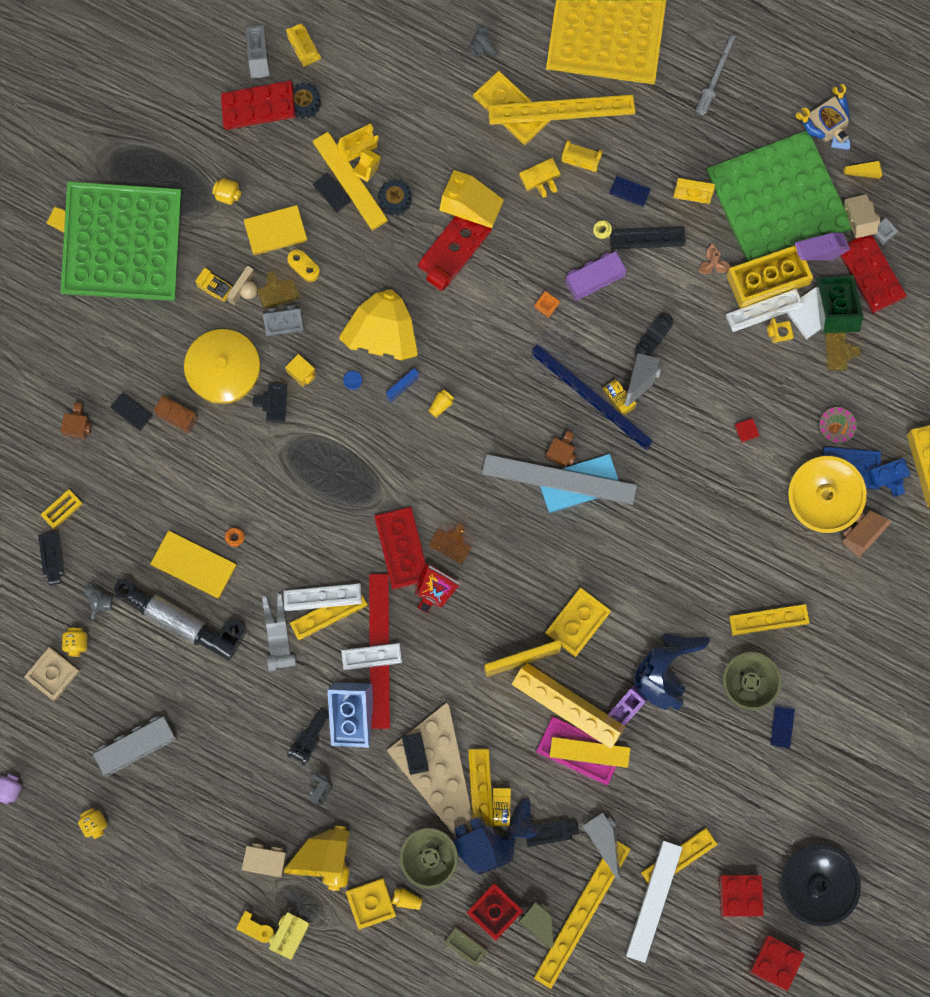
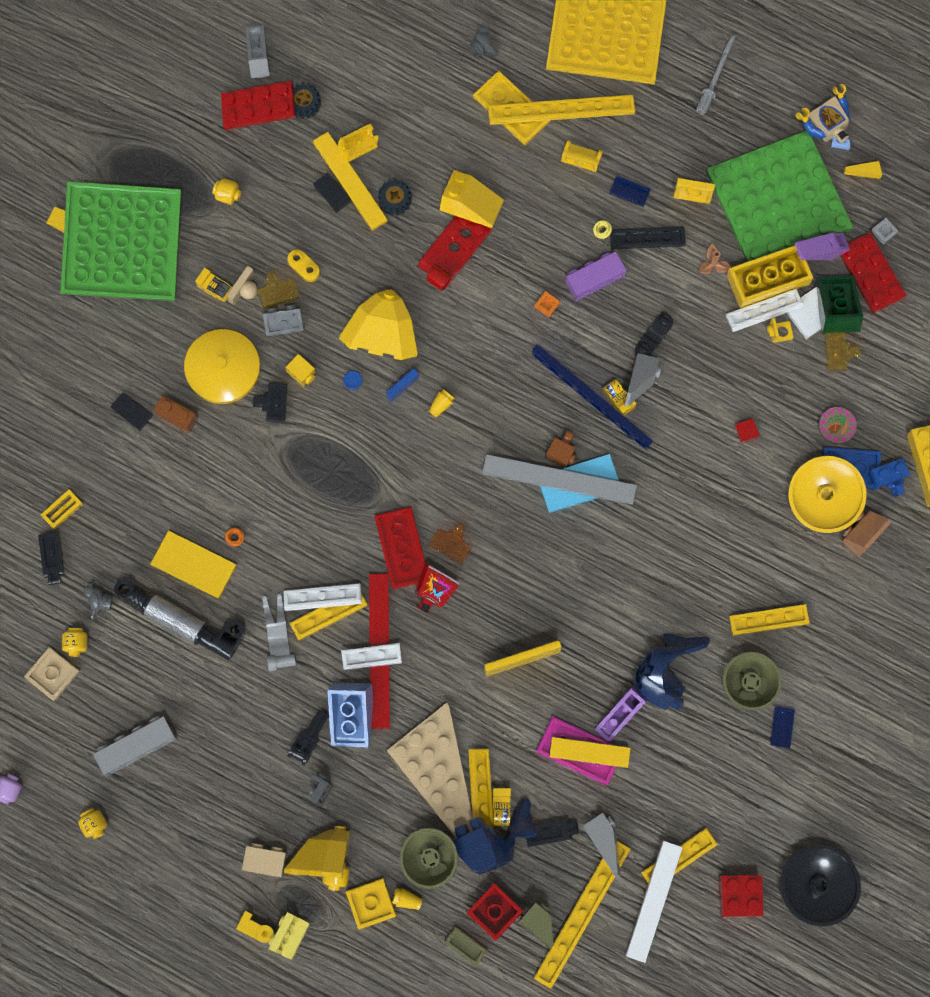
dark orange brick [60,403,92,439] -> none
yellow tile [244,205,307,256] -> none
yellow hinge [286,24,321,67] -> none
yellow panel [352,148,381,182] -> none
black tile [402,732,429,776] -> none
yellow brick [512,663,626,749] -> none
yellow hinge [519,158,560,198] -> none
yellow plate [545,588,611,658] -> none
red brick [748,935,805,991] -> none
tan brick [844,194,880,238] -> none

